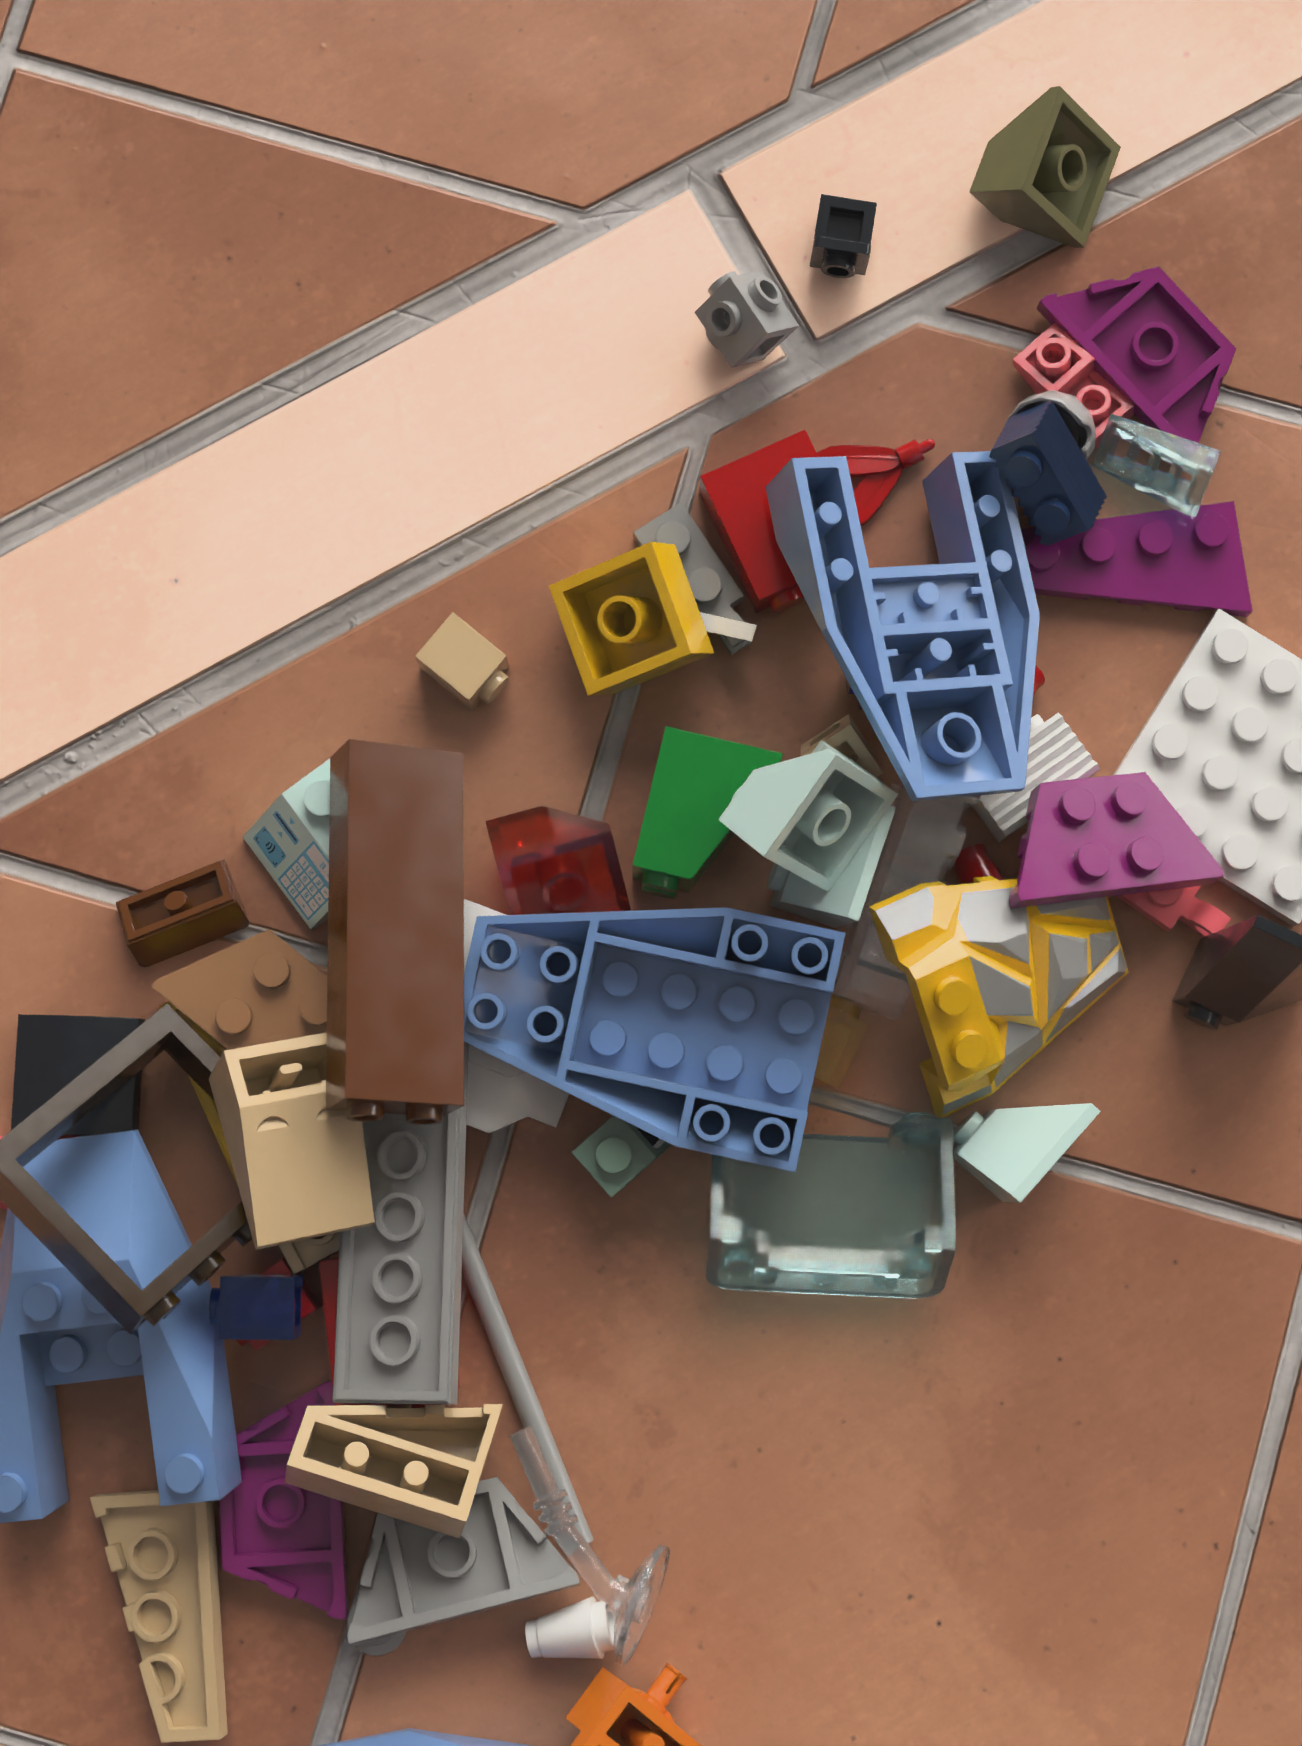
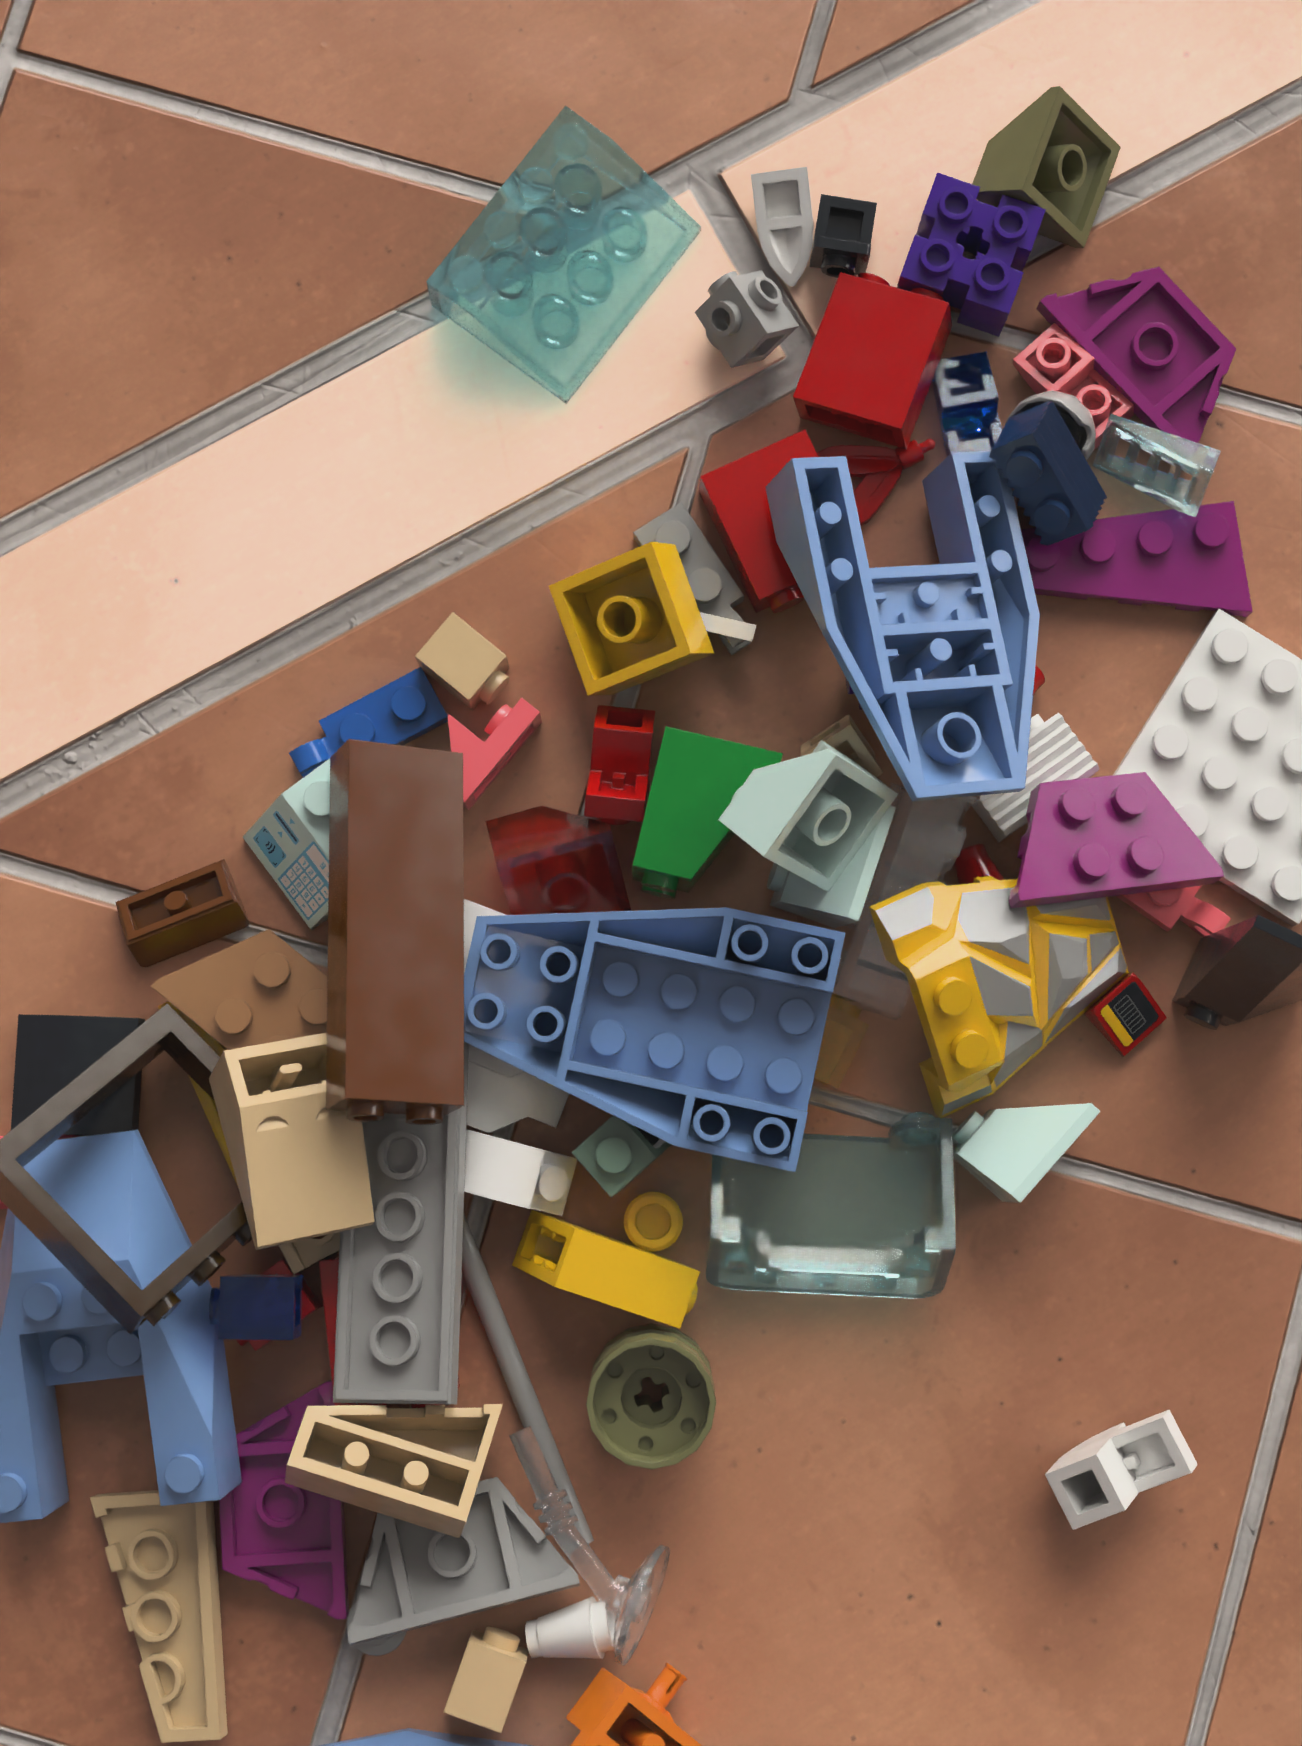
none -> blue plate [289,667,448,778]
none -> clear light blue slope [426,106,702,404]
none -> tan brick [444,1626,529,1733]
none -> coral slope [448,698,542,810]
none -> white brick [464,1129,577,1216]
none -> yellow slope [512,1209,700,1329]
none -> red brick [584,705,655,825]
none -> olive wheel [586,1323,716,1469]
none -> yellow tile [624,1192,683,1252]
none -> white plate [751,166,814,287]
none -> red brick [793,272,953,449]
none -> dark purple brick [897,172,1046,337]
none -> clear blue slope [932,351,1003,457]
none -> white brick [1045,1410,1198,1530]
none -> slope [1084,972,1167,1057]

